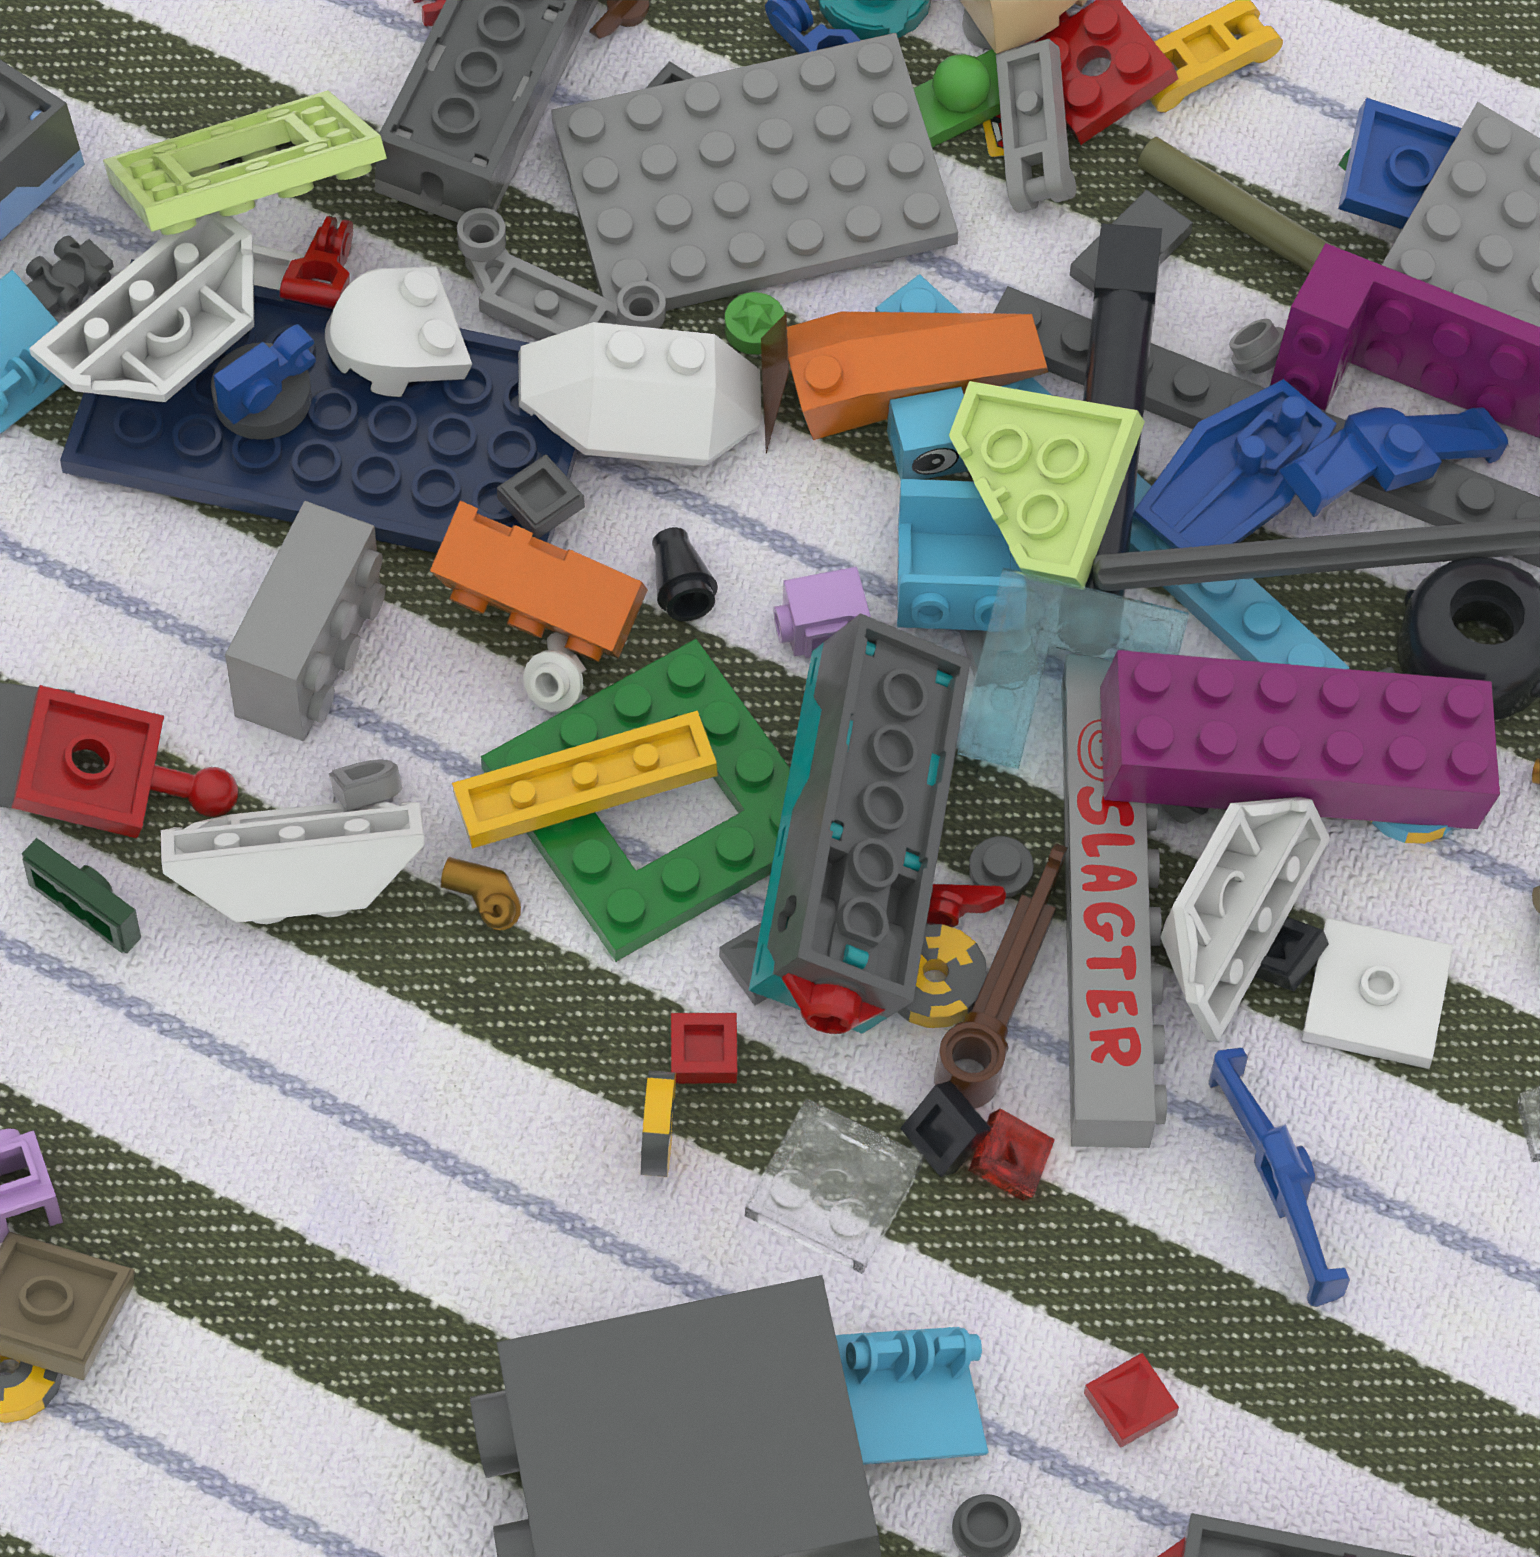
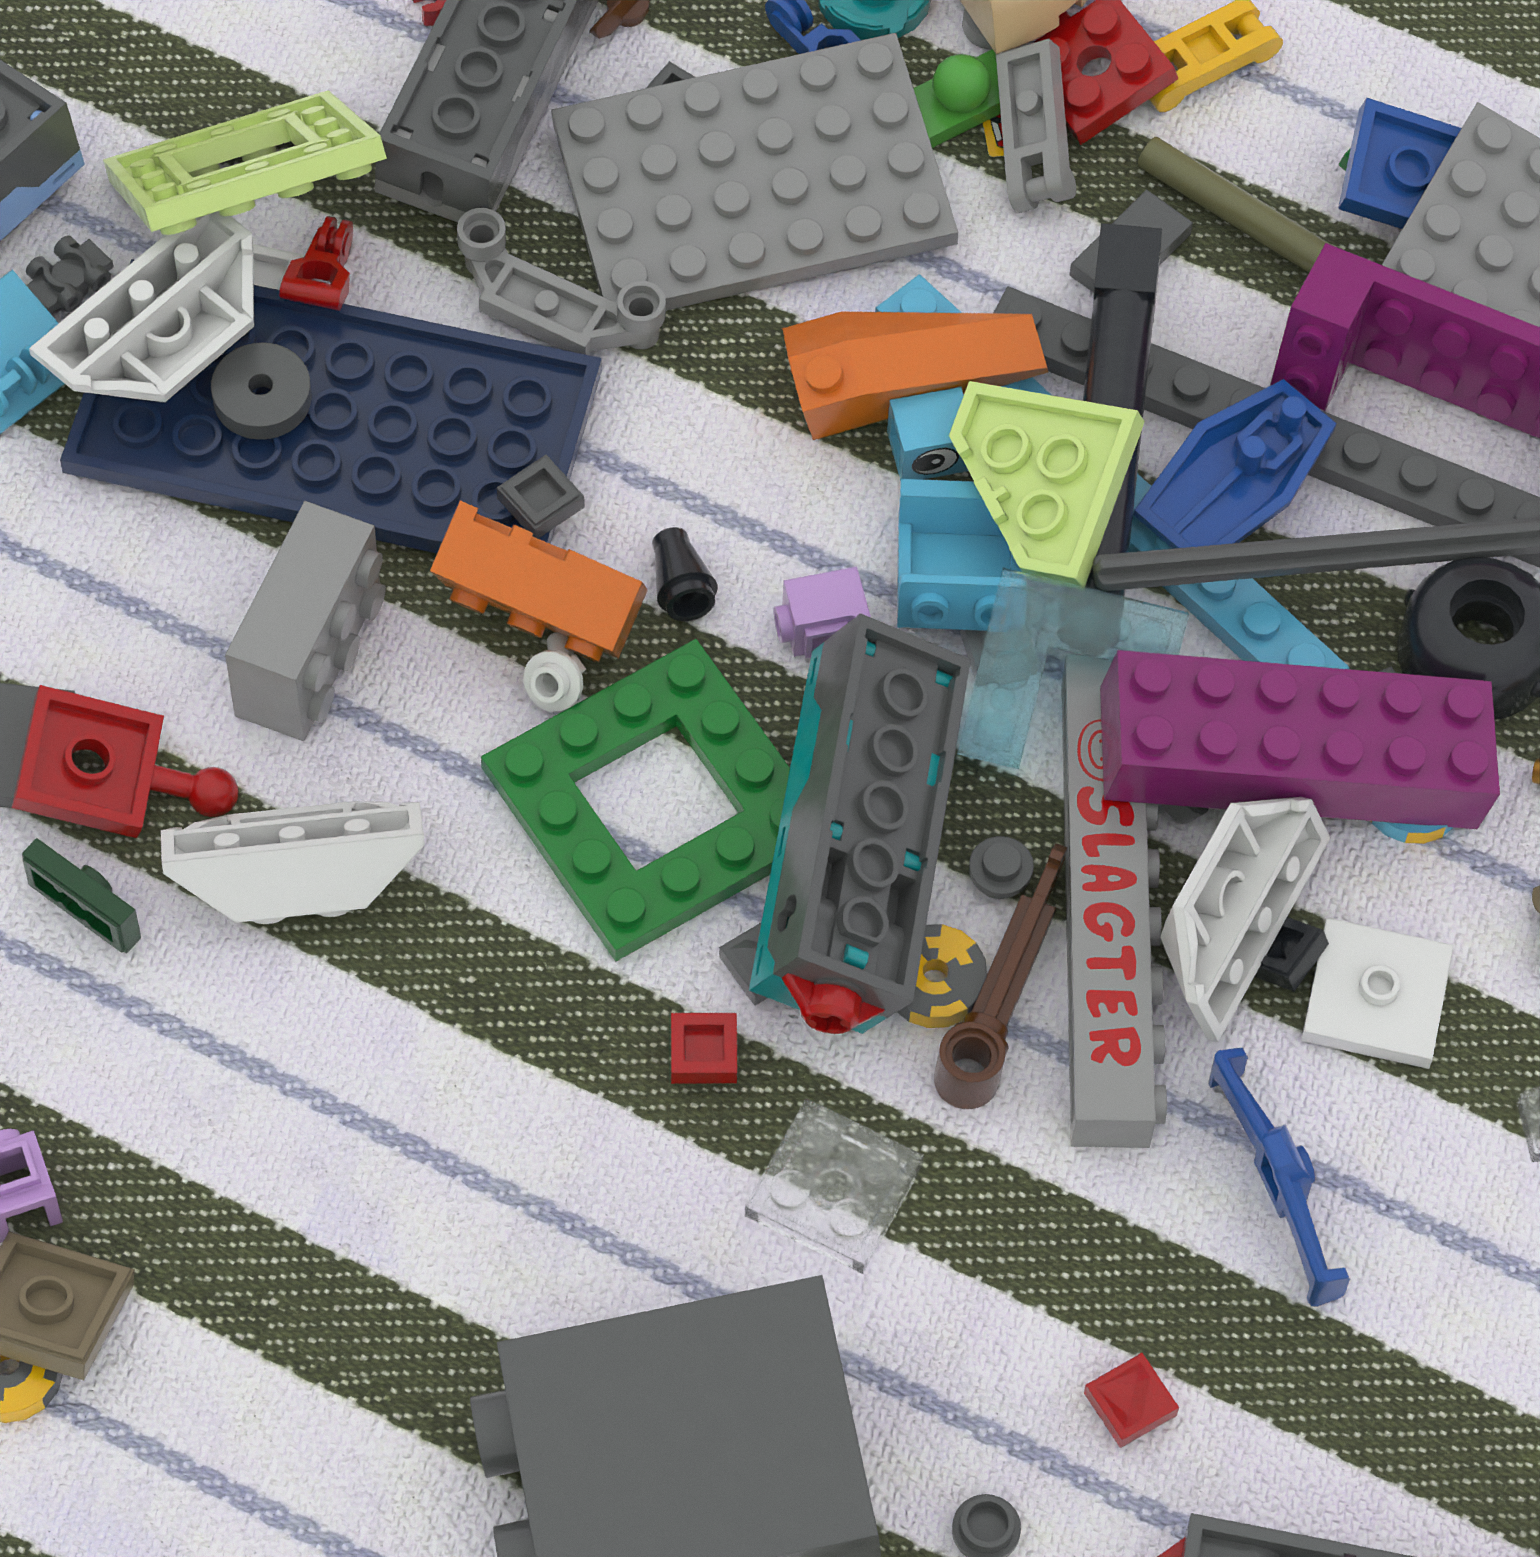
blue plate [213,324,316,425] -> none
white slope [325,267,472,397] -> none
light grey tile [329,759,402,811] -> none
pearl gold arm [441,857,521,930] -> none
yellow plate [452,711,718,849] -> none
white wedge [519,322,761,466] -> none
piece [641,1070,676,1177] -> none
bright green tile [724,292,785,355] -> none
reddish brown sticker [761,313,789,454] -> none
medium azure hinge [836,1327,989,1465] -> none
black plate [900,1081,992,1177] -> none
red piece [927,884,1006,928] -> none
clear red tile [968,1108,1055,1201] -> none
light grey plate [1229,319,1284,374] -> none
blue plate [1280,407,1508,517] -> none

